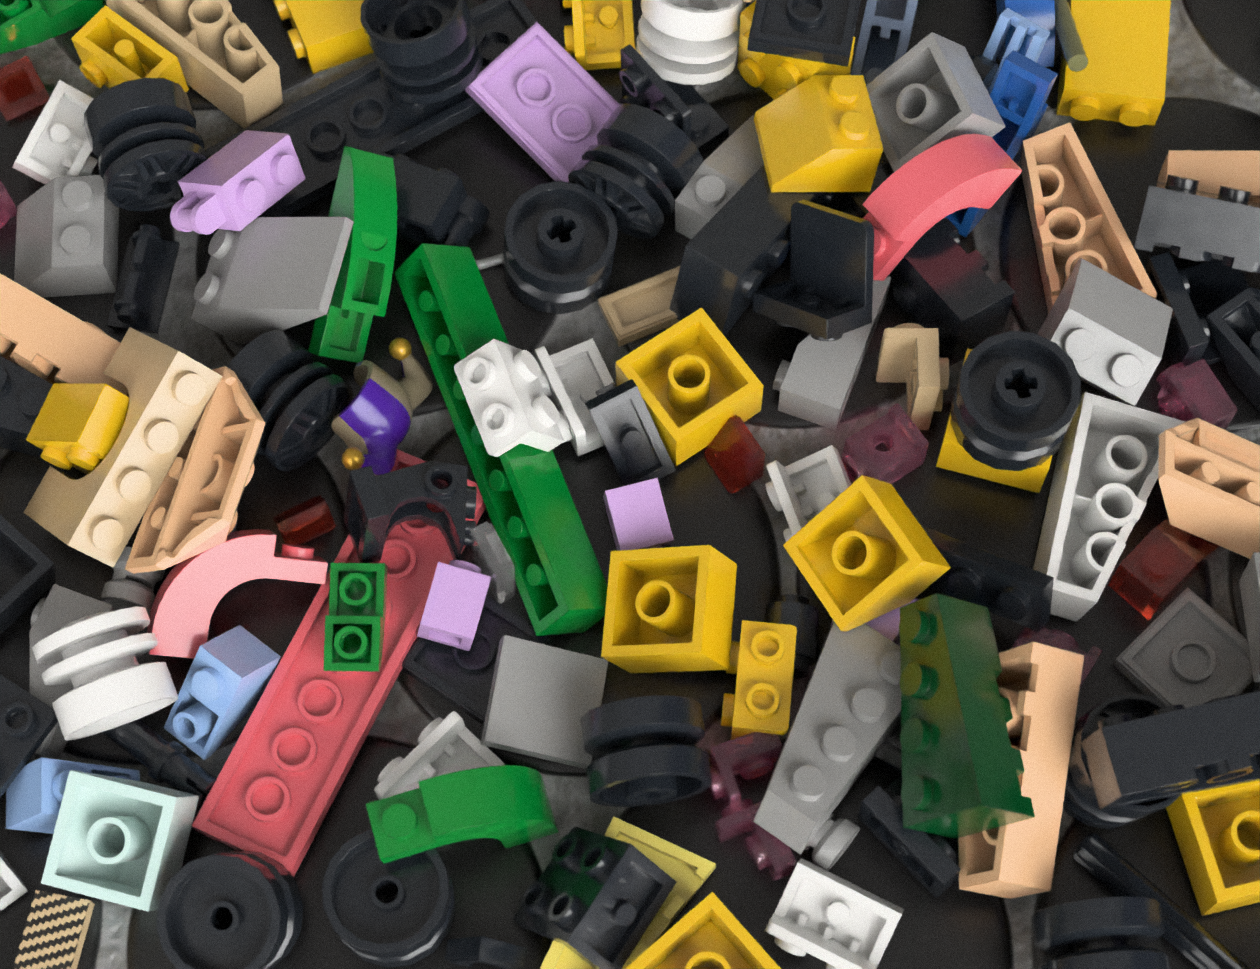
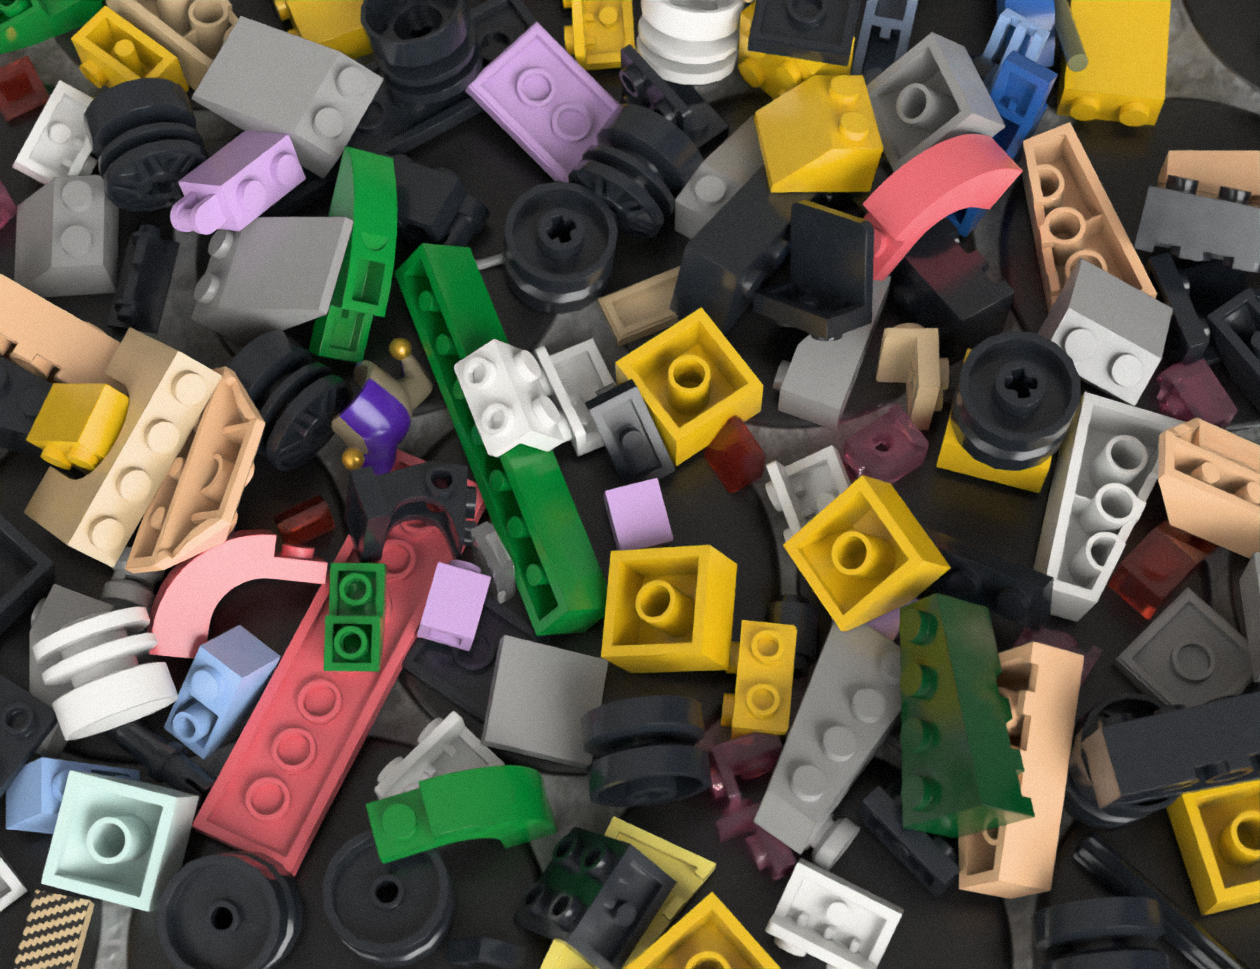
none -> light grey slope [191,16,384,179]

